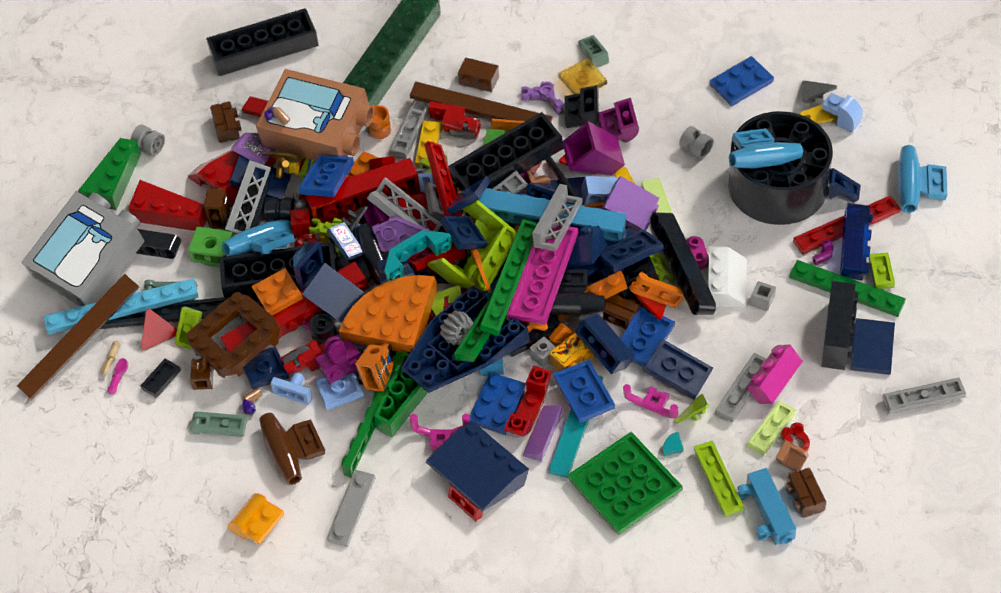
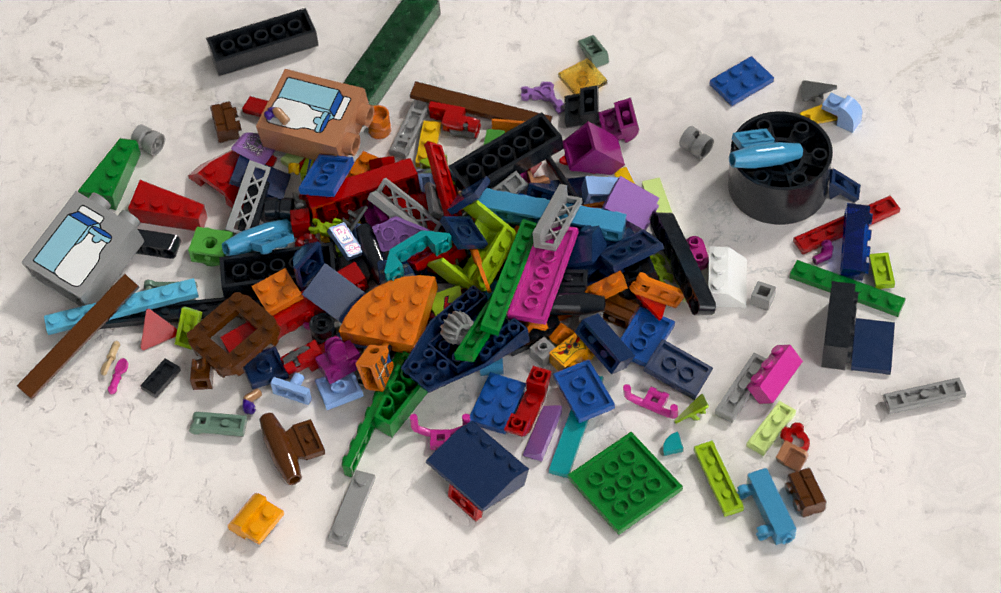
reddish brown brick [203,188,231,230] -> none
pearl gold shield [261,152,300,178] -> none
reddish brown brick [458,57,499,92] -> none
dark azure plate [897,145,947,213] -> none

